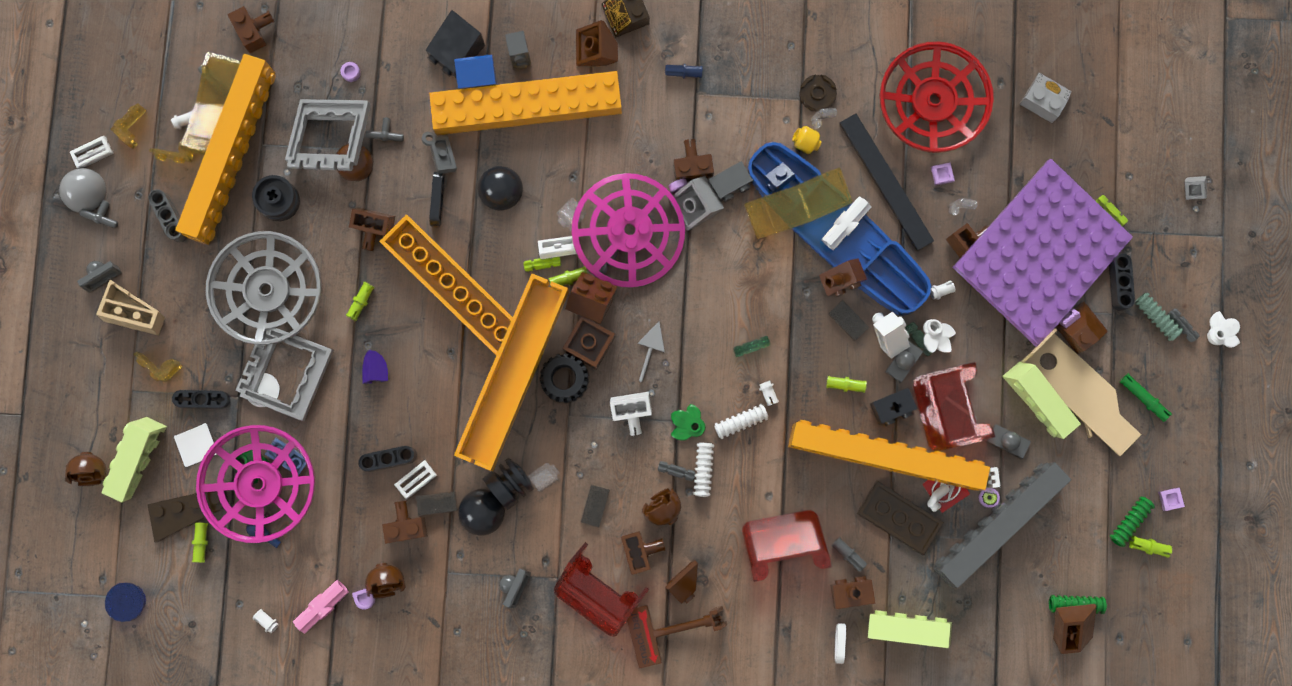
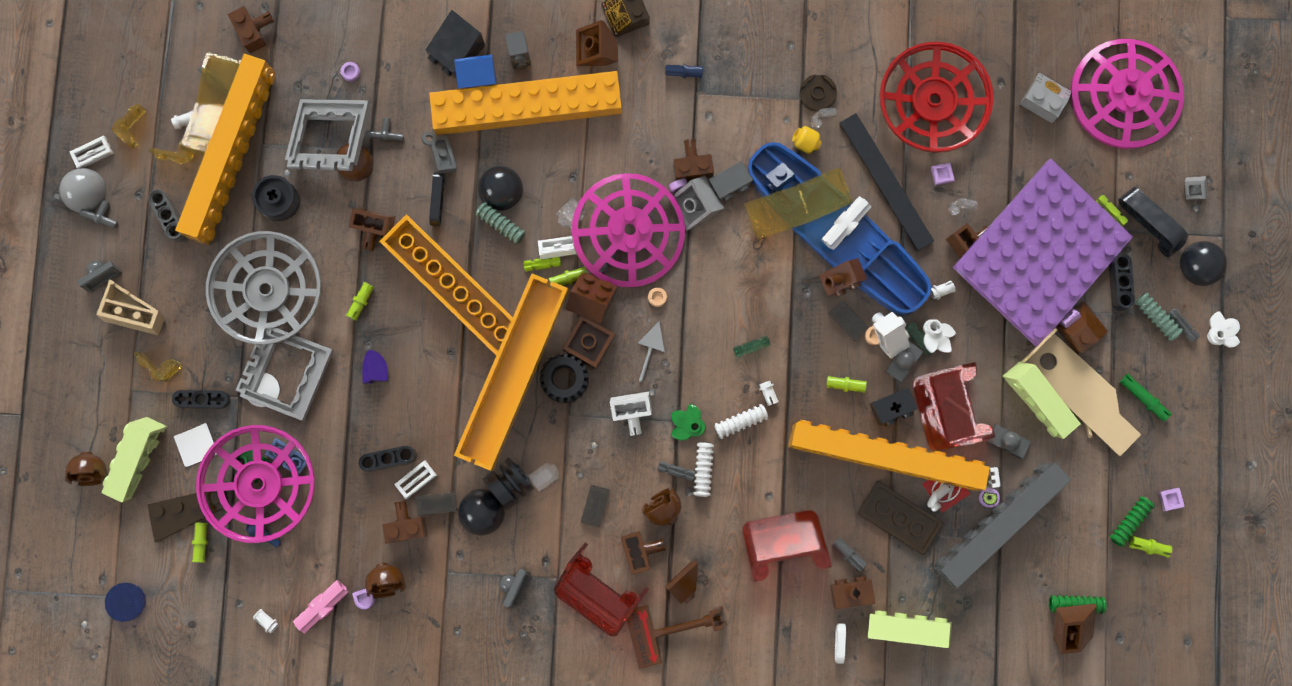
none -> sand green piece [476,202,526,245]
none -> light nougat tile [648,288,667,307]
none -> light nougat tile [865,326,879,346]
none -> dark pink dish [1070,39,1184,149]
none -> black beam [1118,187,1188,258]
none -> black piece [1180,241,1227,286]

